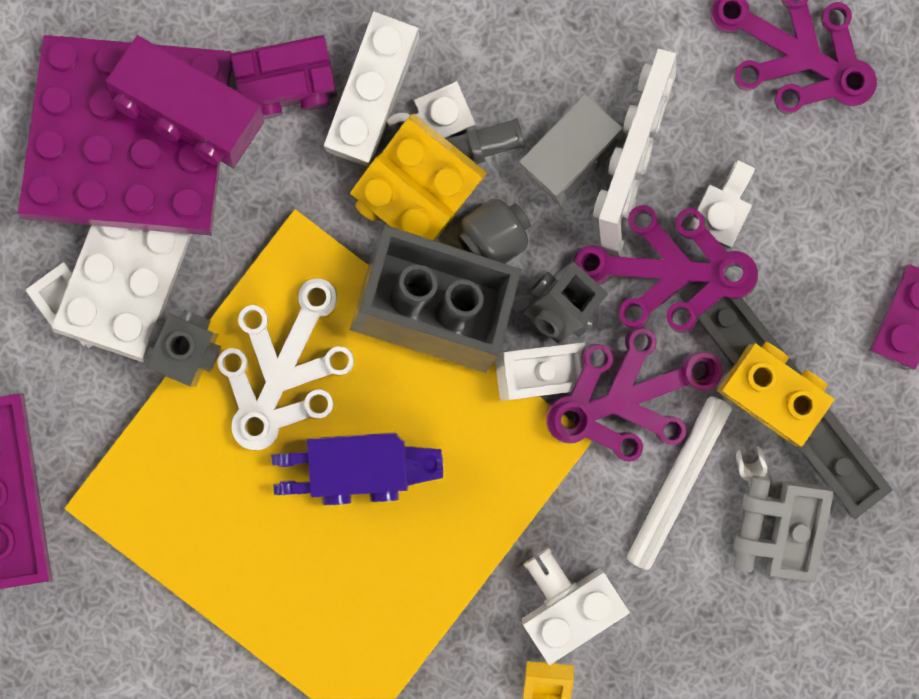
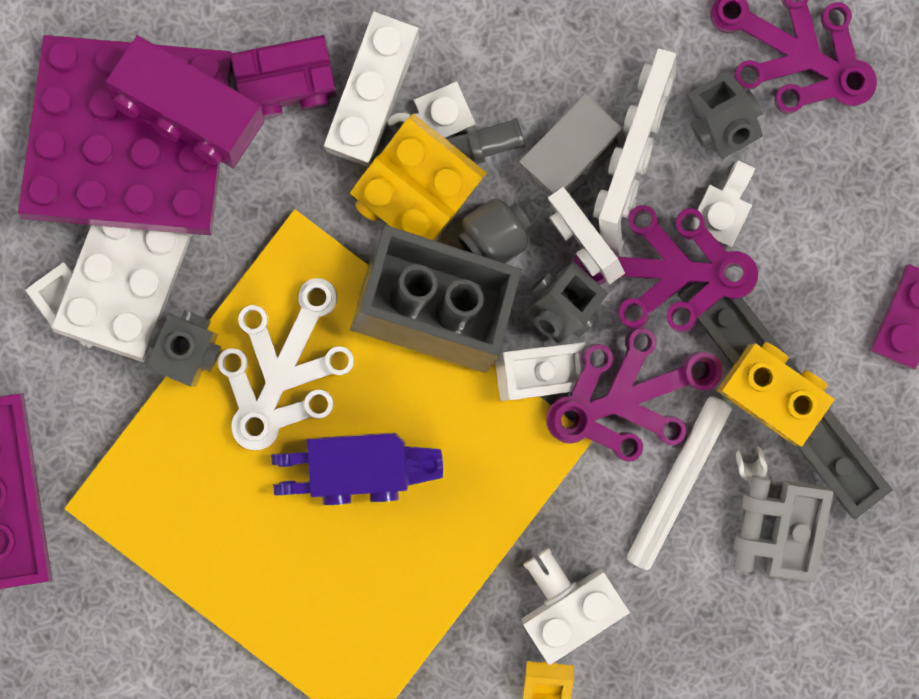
none -> white plate [548,187,625,285]
none -> dark grey brick [687,71,763,159]

